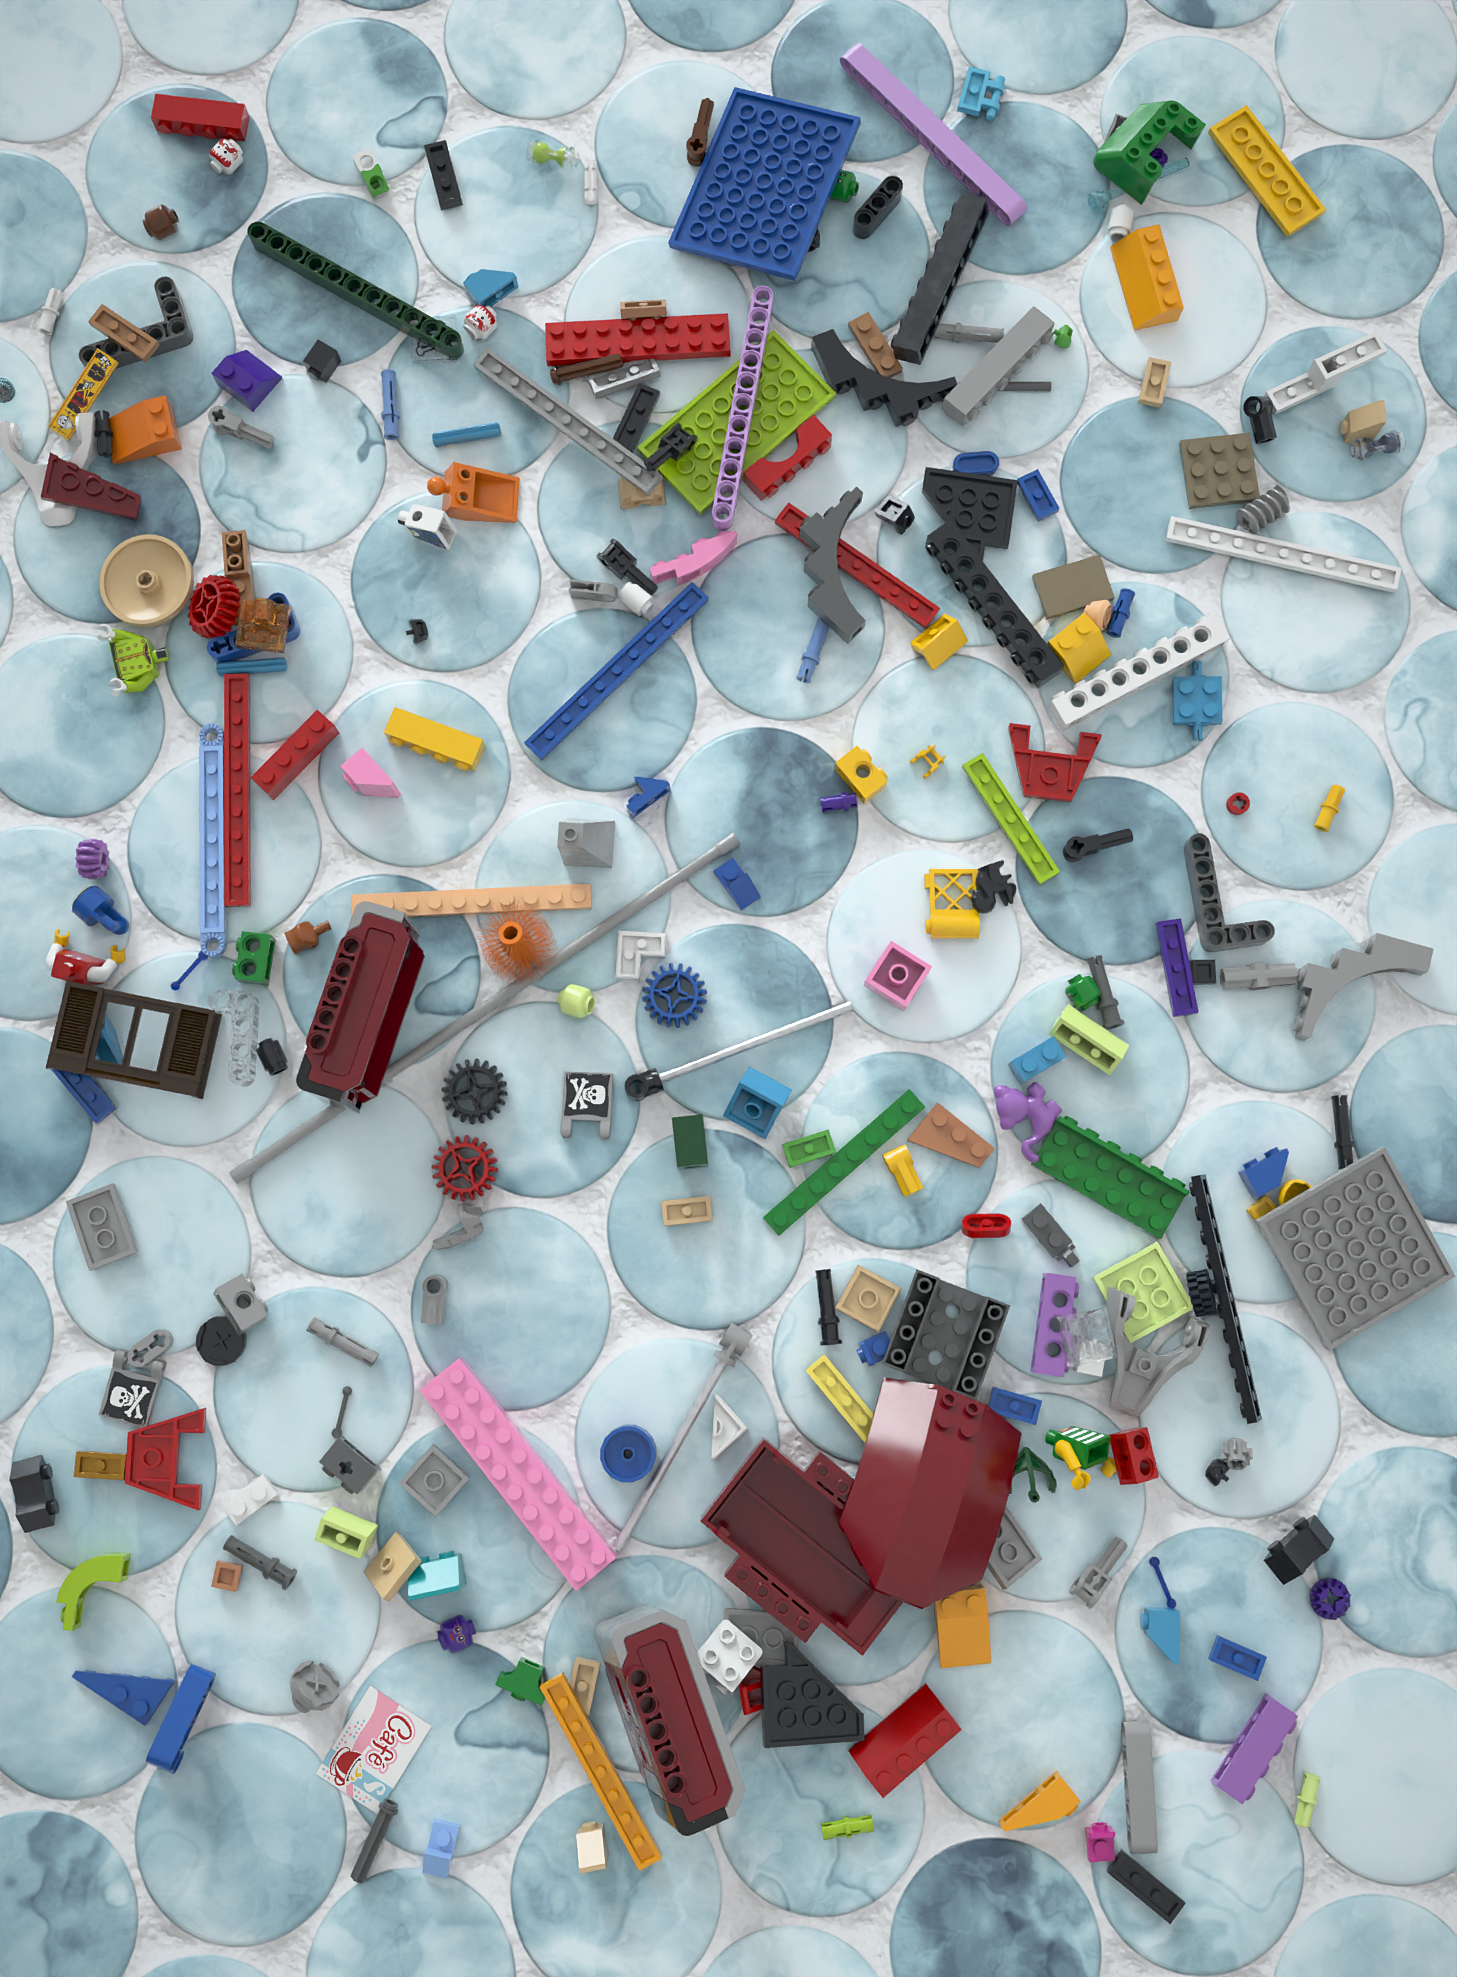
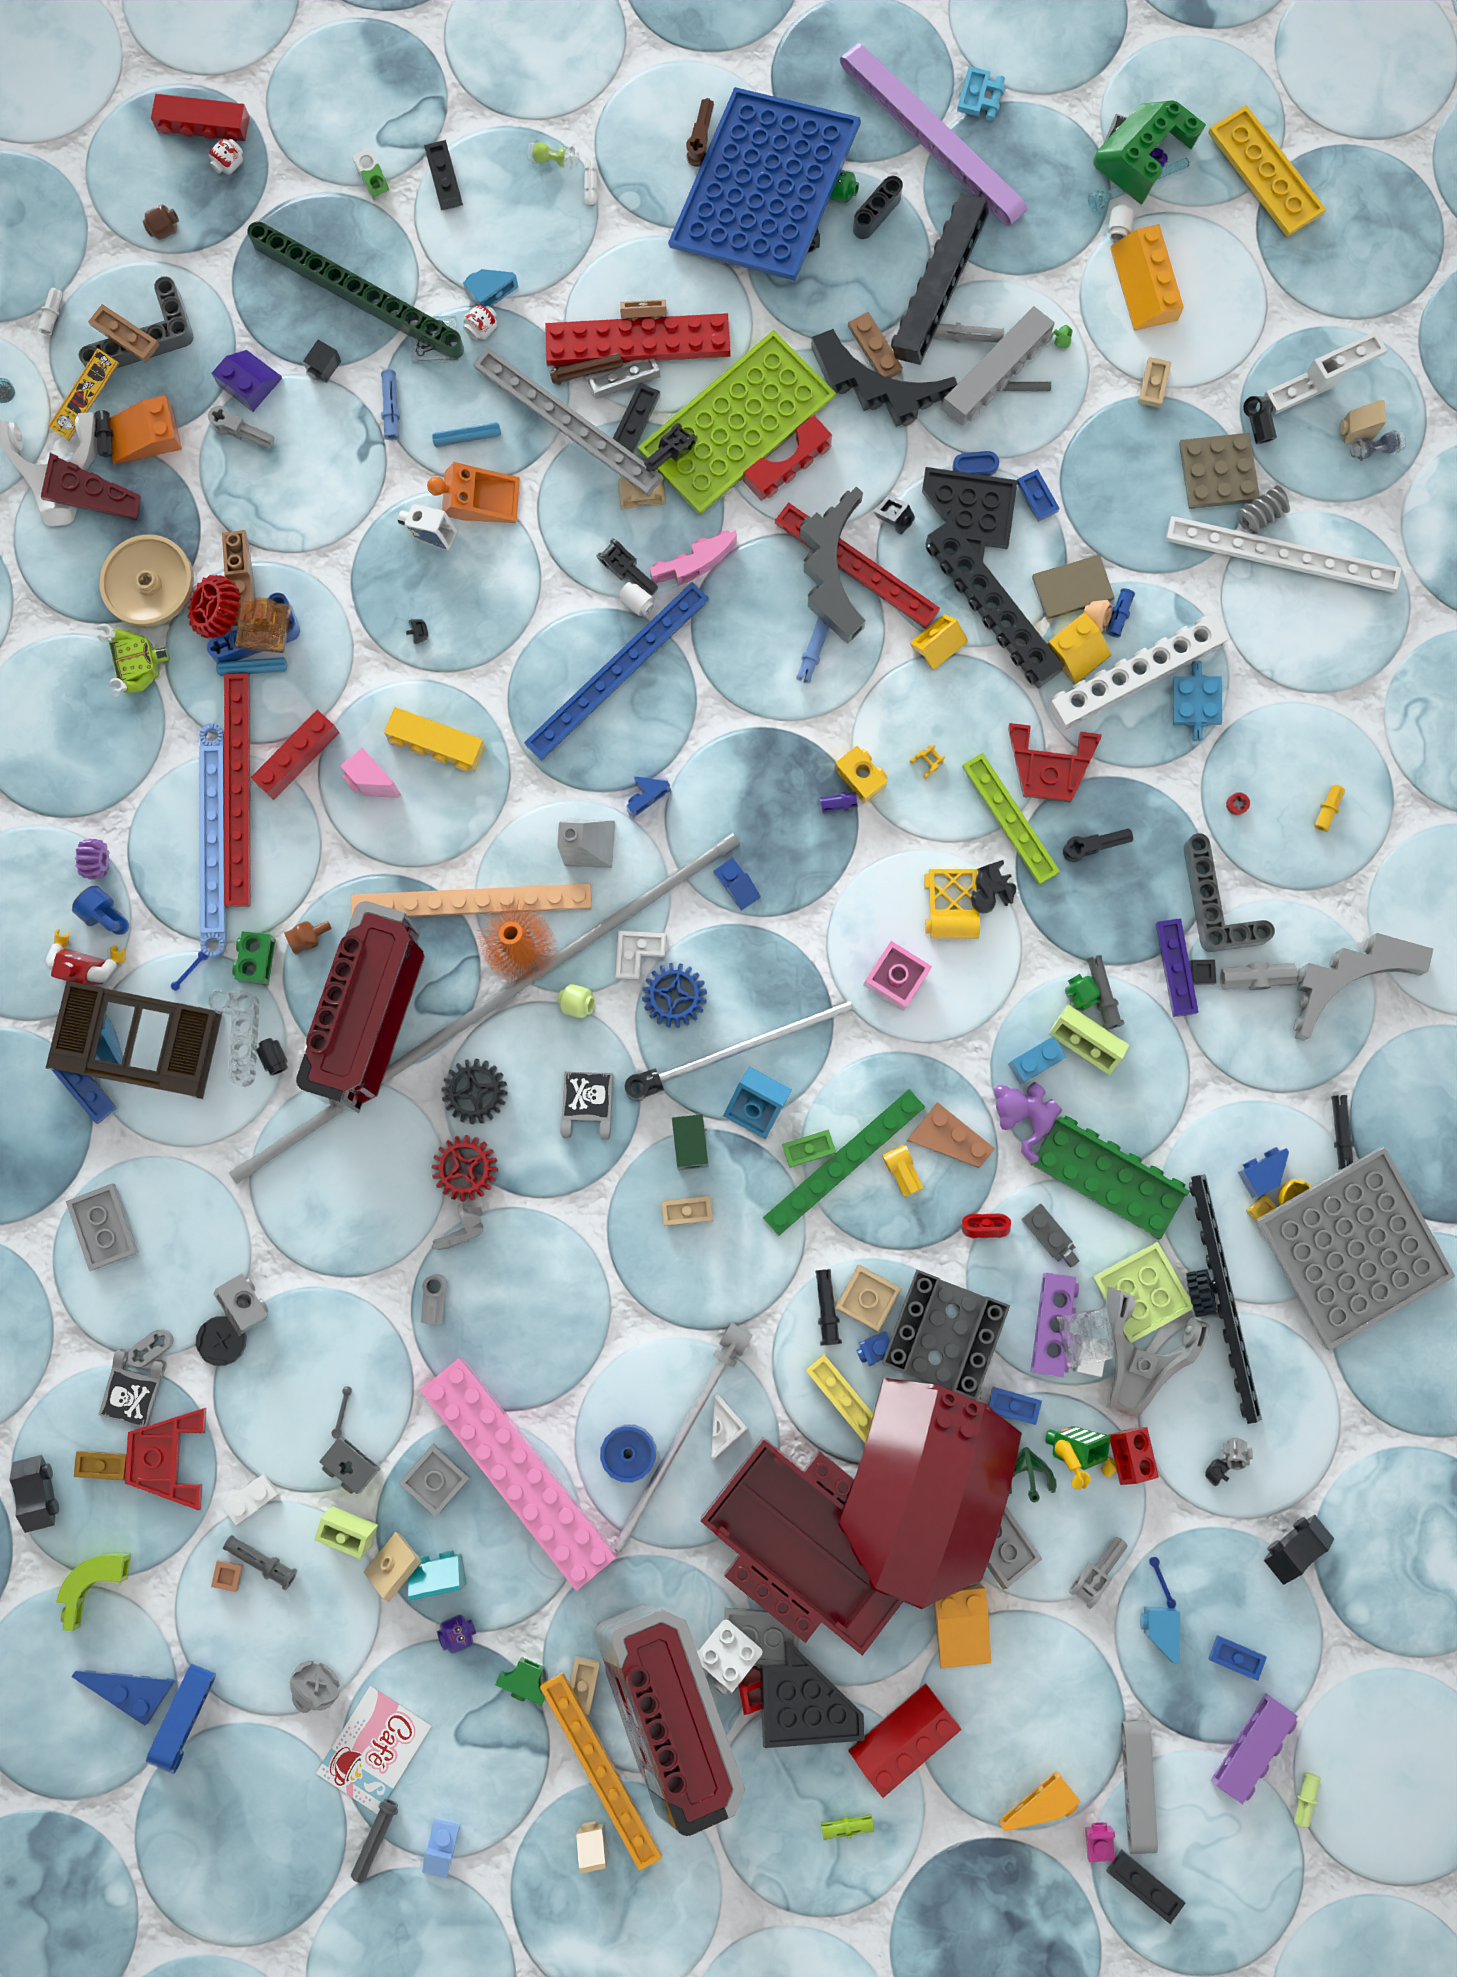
light grey pin [306,1317,379,1367] -> none
light grey piece [569,579,618,602] -> none
lavender beam [712,286,773,531] -> none
dark purple gear [1310,1578,1351,1620] -> none

